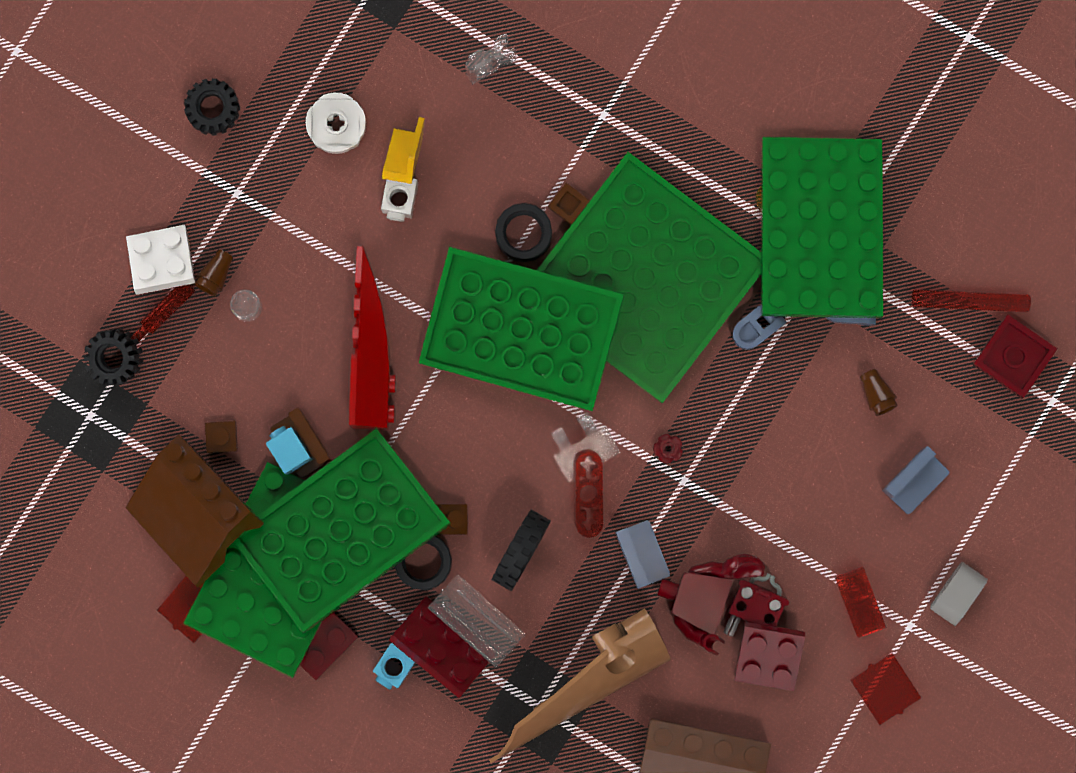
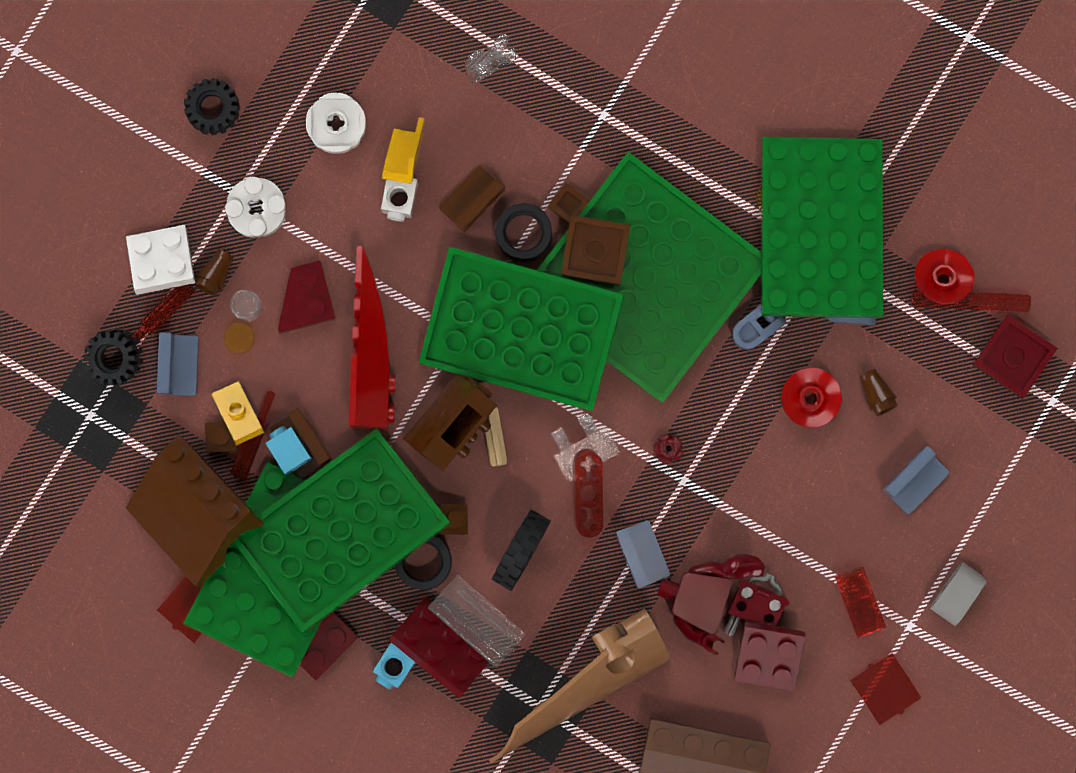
none -> sand blue panel [157,333,199,396]
none -> yellow plate [211,381,264,446]
none -> clear yellow tile [224,323,255,354]
none -> white plate [225,177,286,238]
none -> clear red axle [230,391,276,480]
none -> dark red wing [278,260,336,334]
none -> reddish brown piece [403,374,497,471]
none -> reddish brown panel [439,166,505,233]
none -> tan axle [484,407,508,467]
none -> reddish brown plate [561,215,630,286]
none -> red dish [781,368,842,428]
none -> red dish [914,249,975,304]

